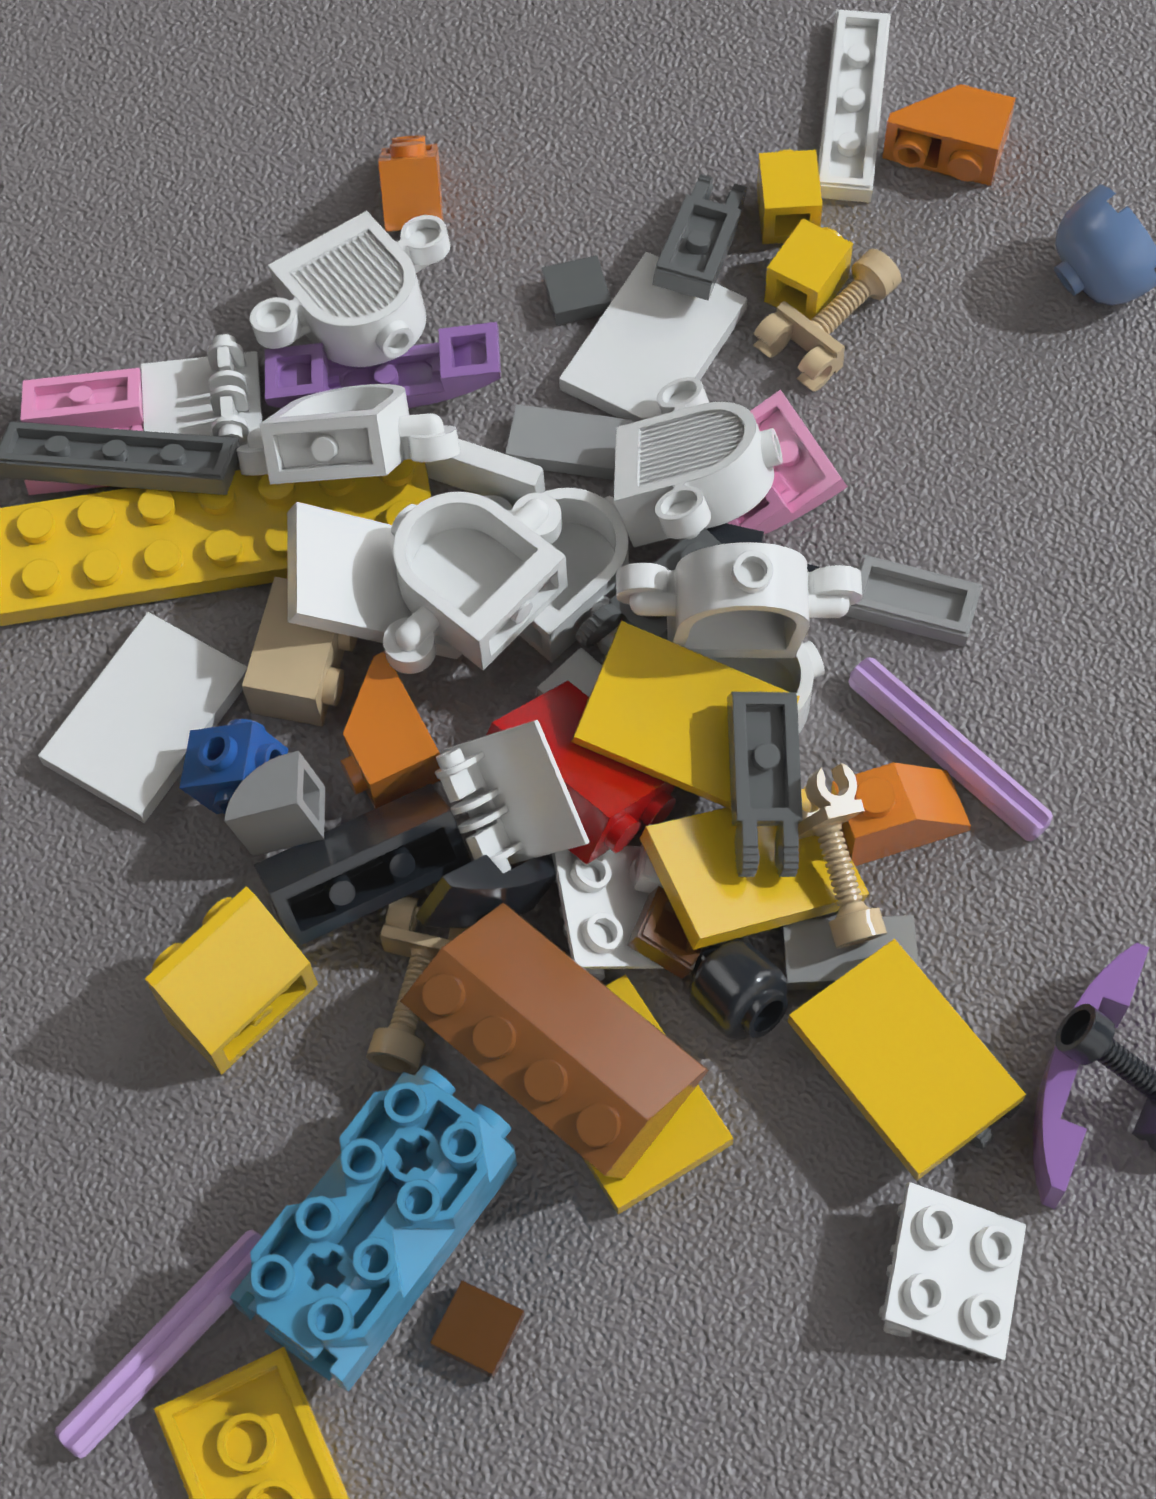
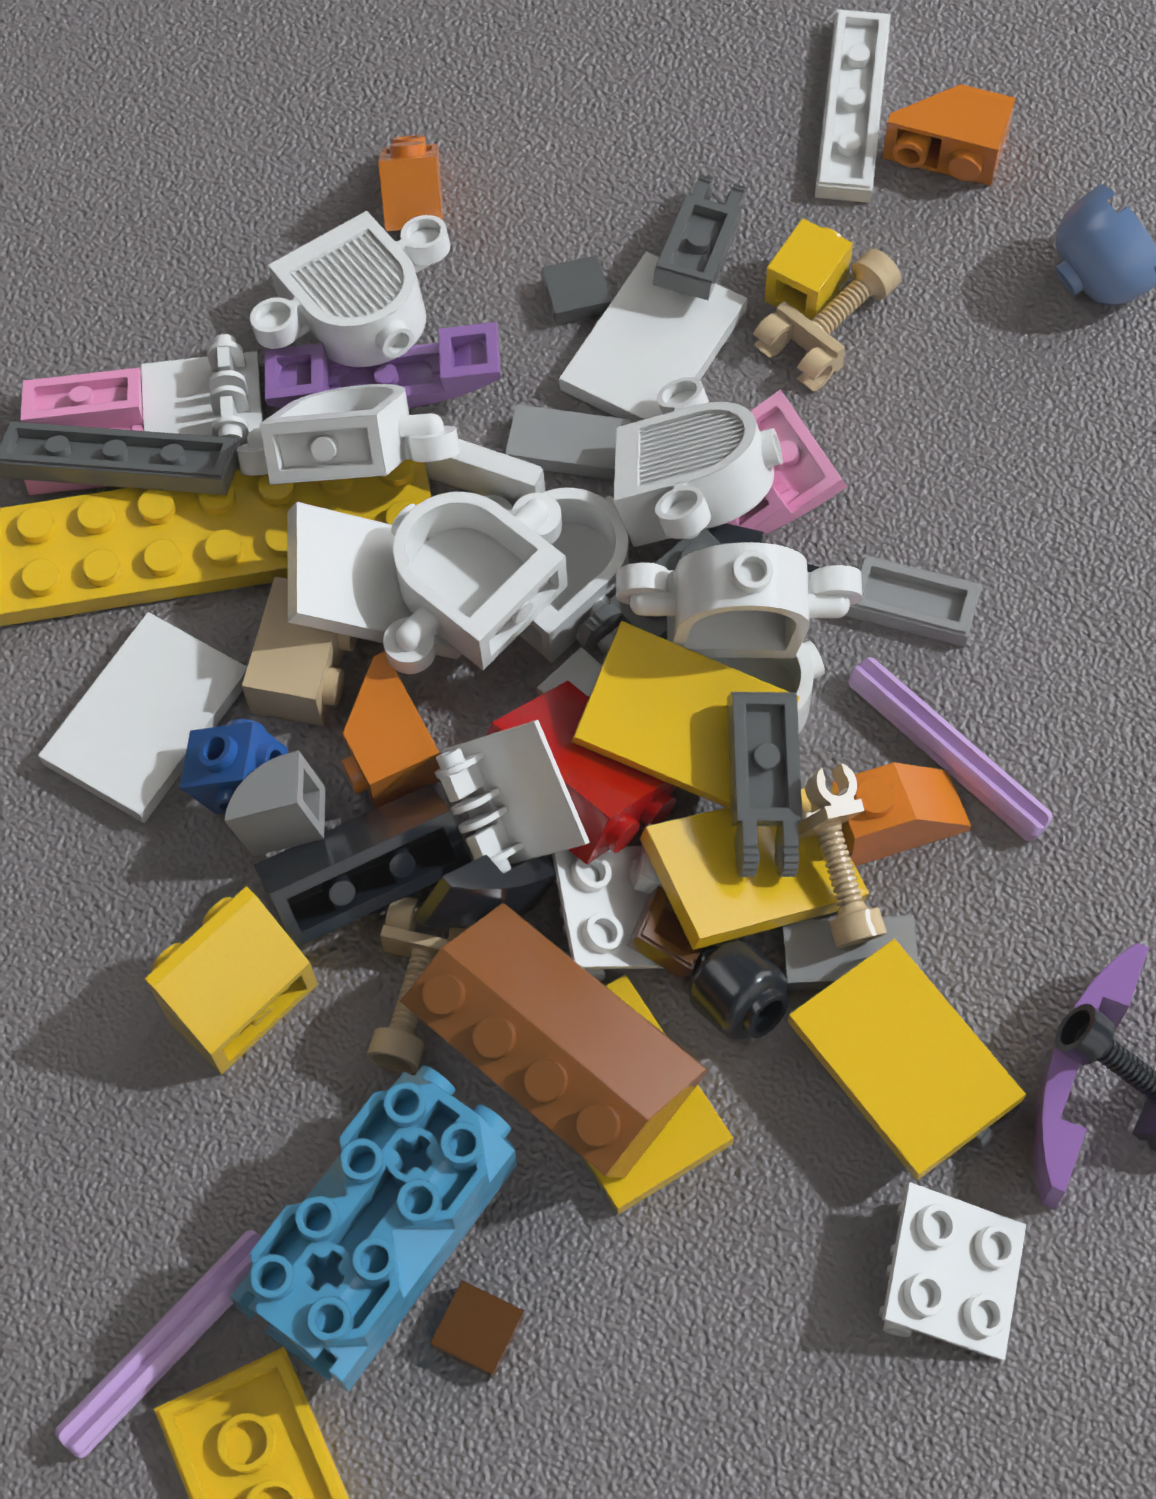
yellow brick [757,150,823,244] -> none

